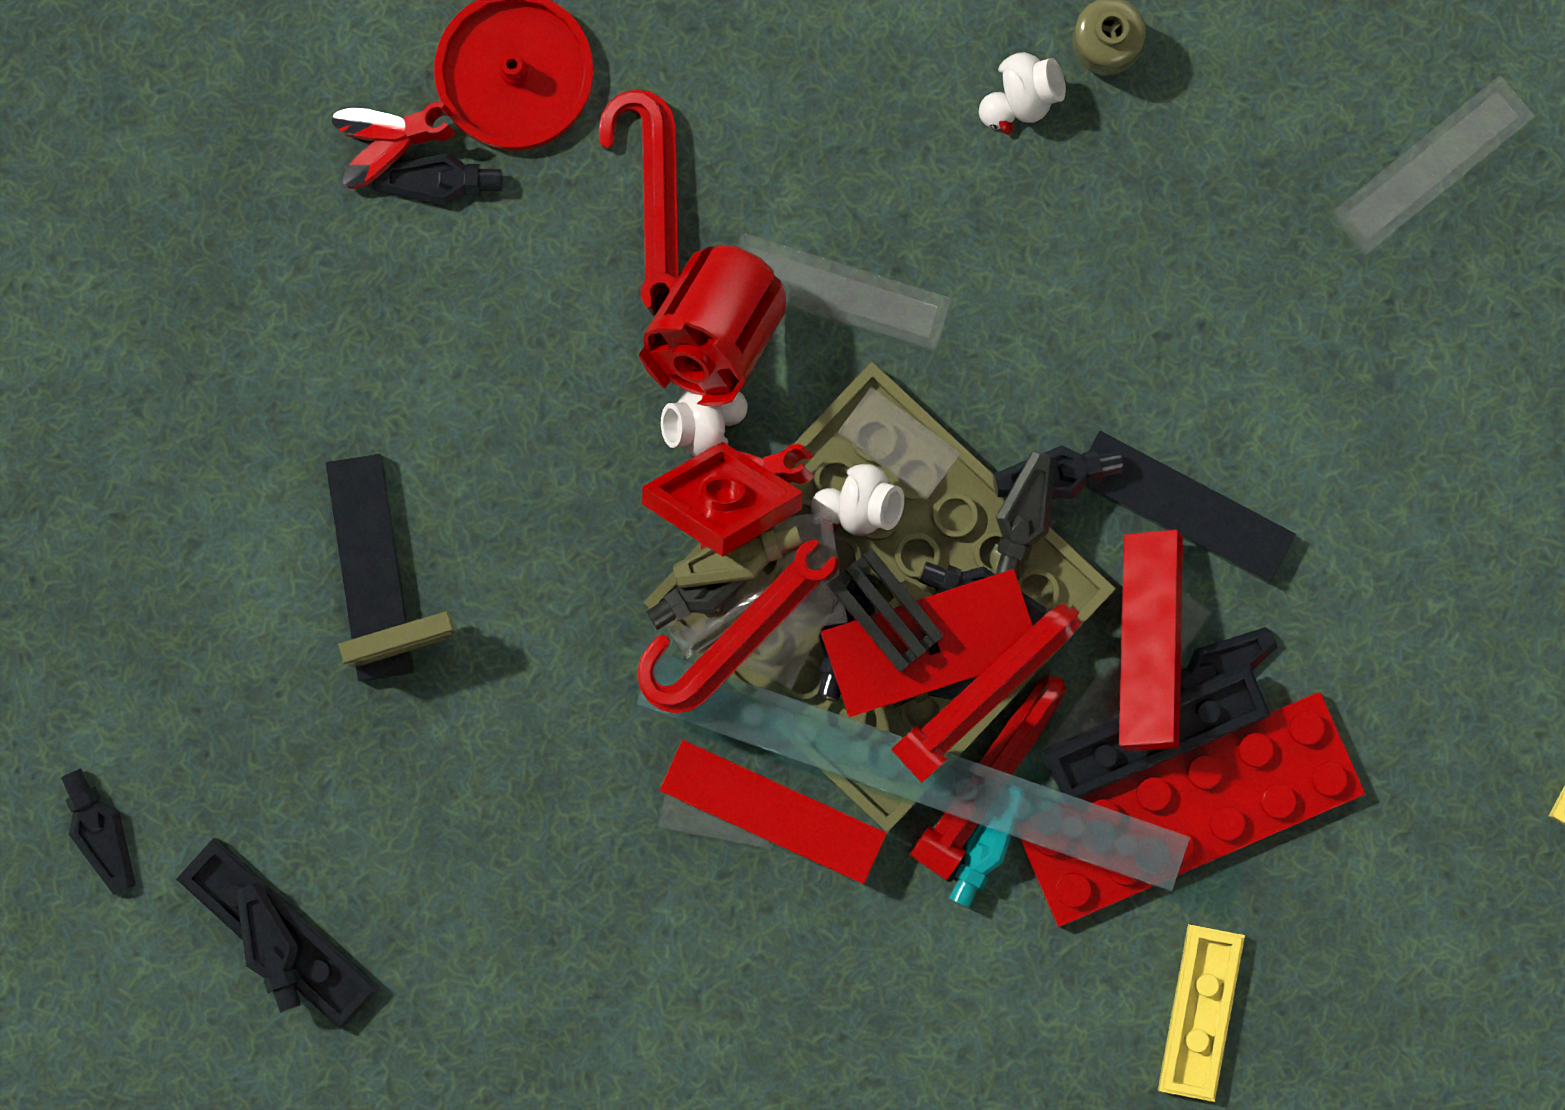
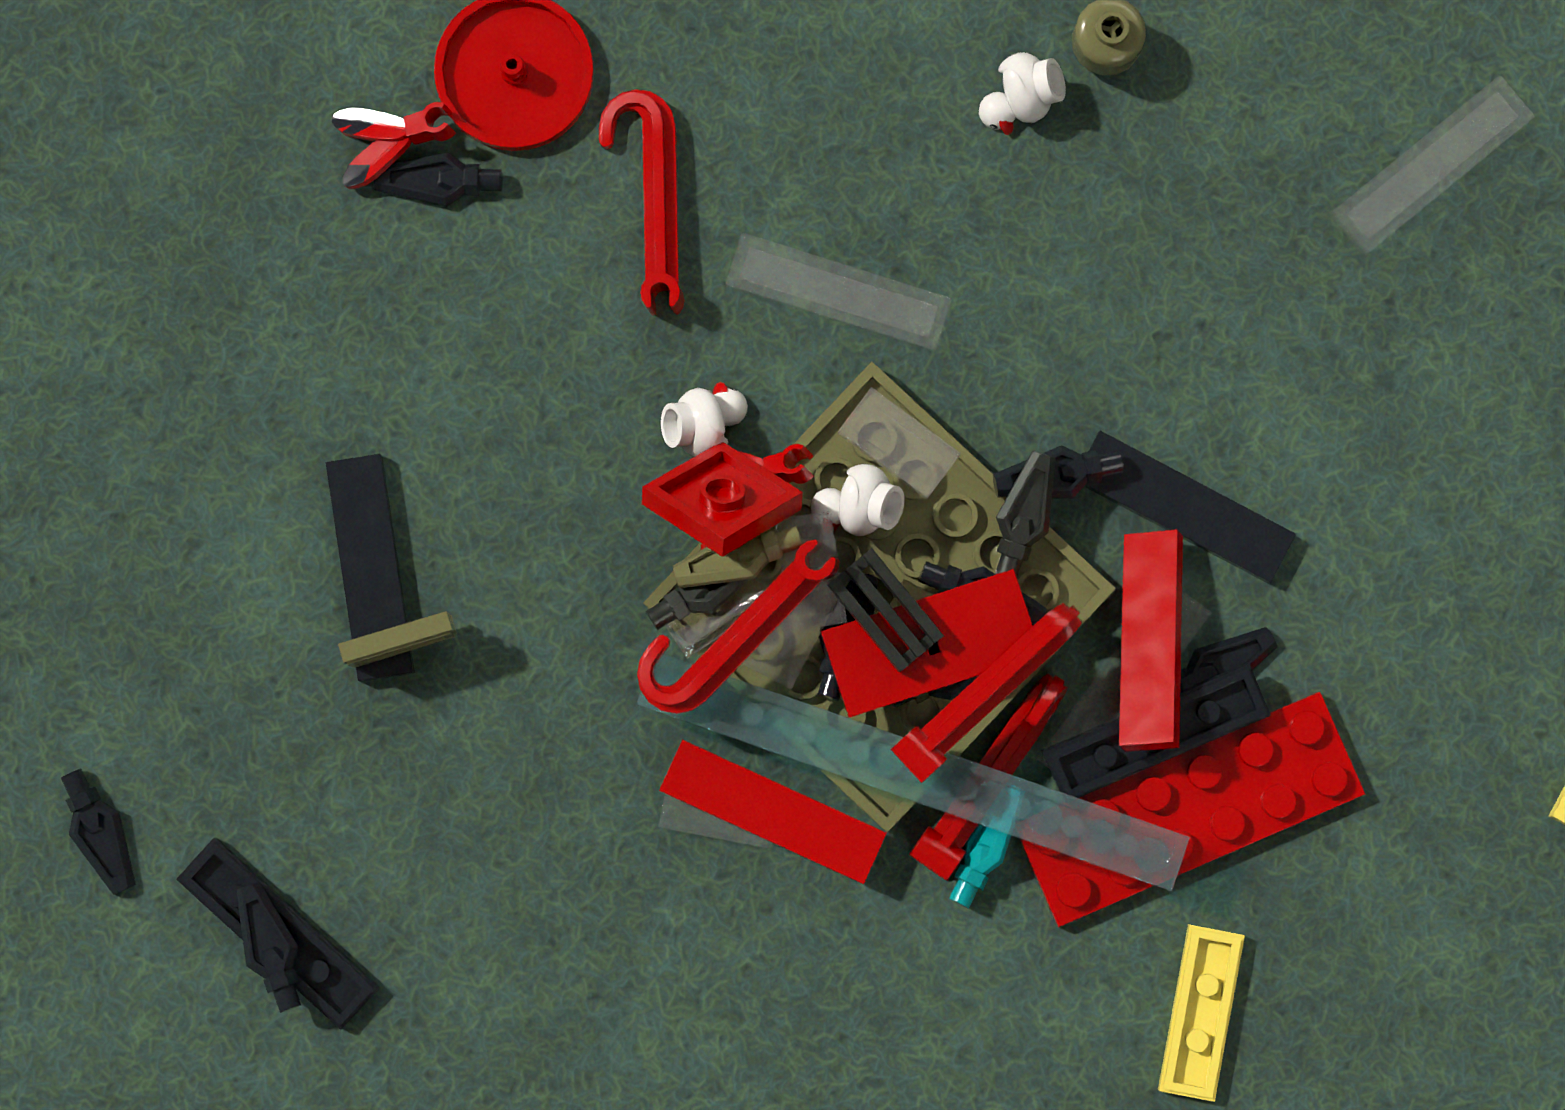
red cylinder [639,245,786,407] -> none

